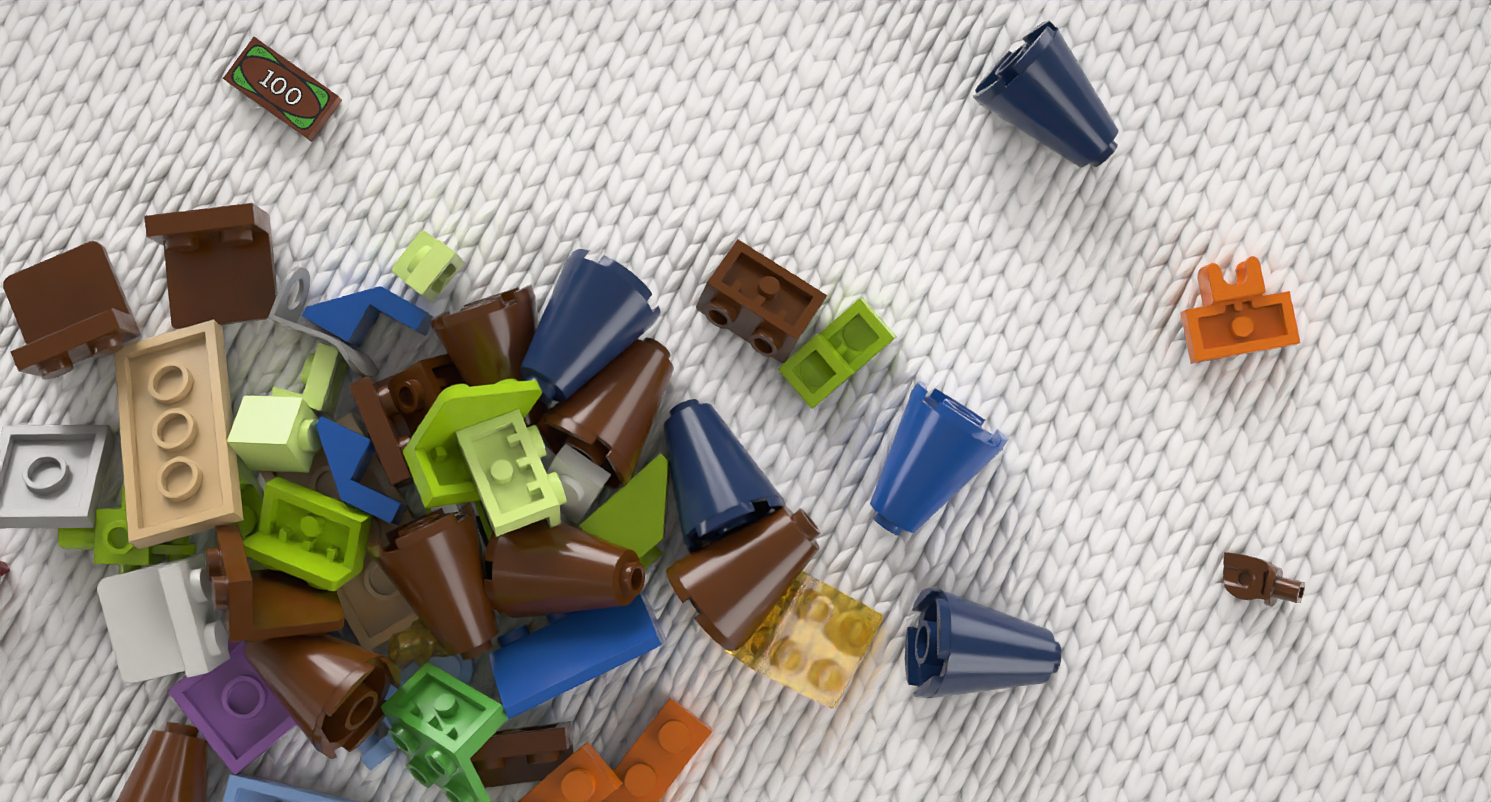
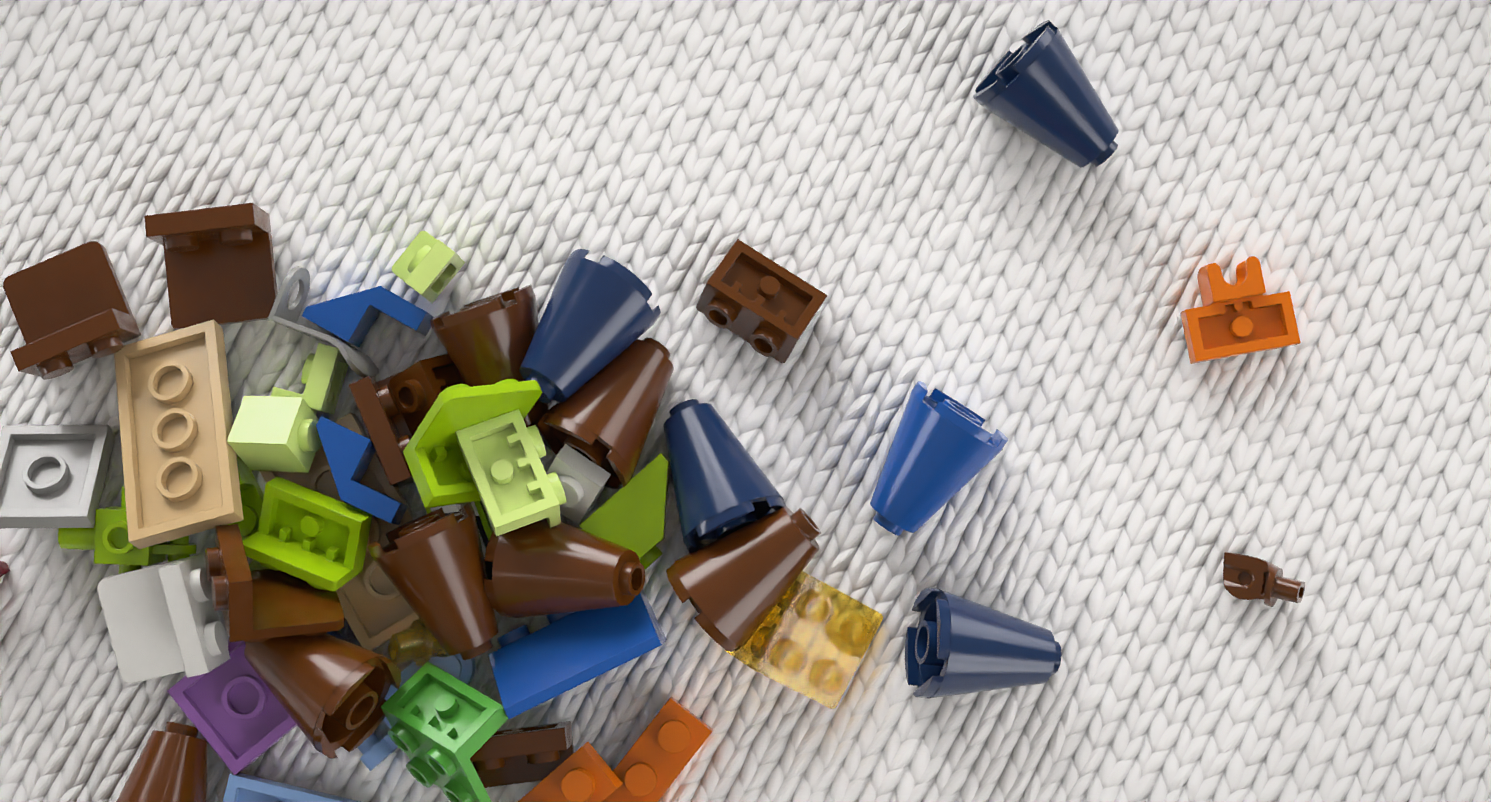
copper tile [223,37,342,142] -> none
lime slope [778,297,897,409] -> none

